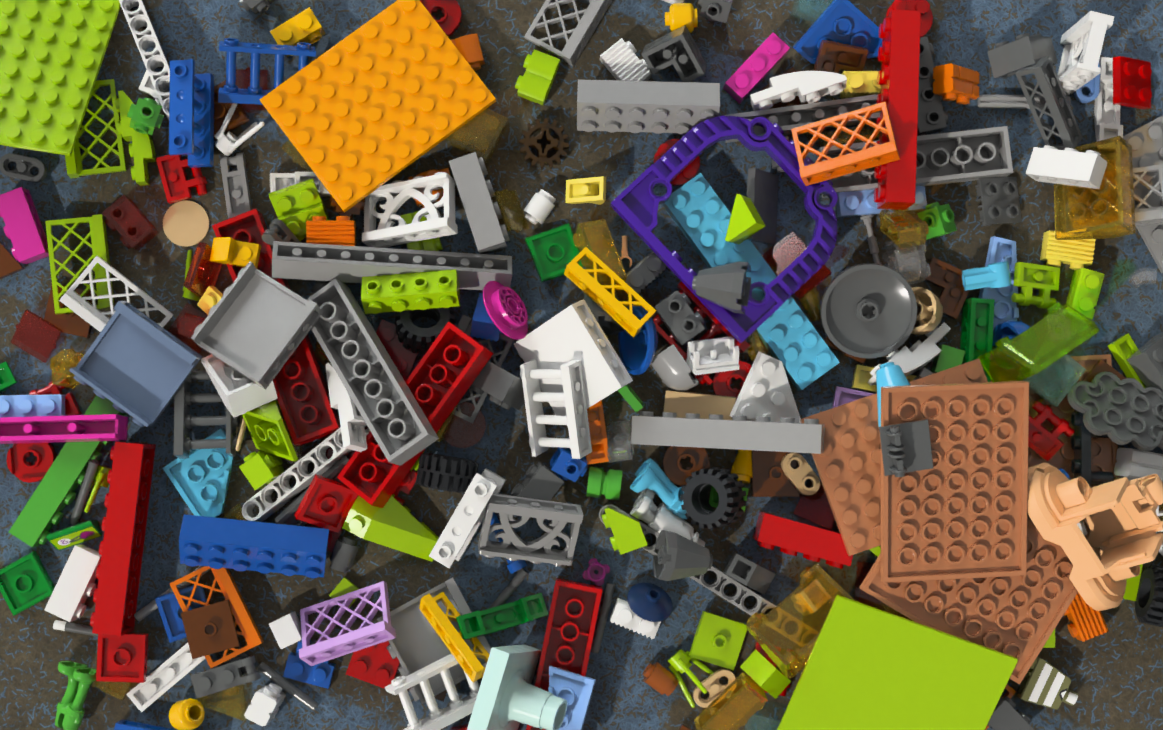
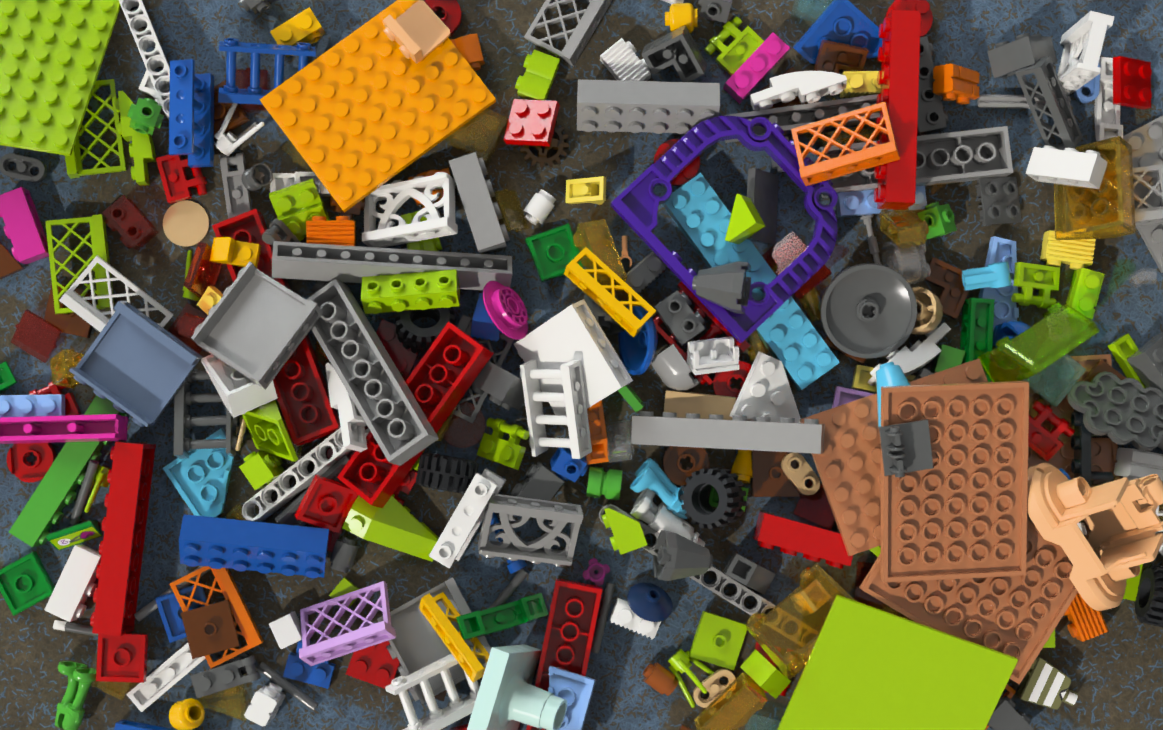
none -> dark grey wheel [241,163,273,191]
none -> light nougat bracket [382,0,451,64]
none -> lime plate [477,418,529,470]
none -> plate [503,99,560,146]
none -> lime plate [704,16,764,76]

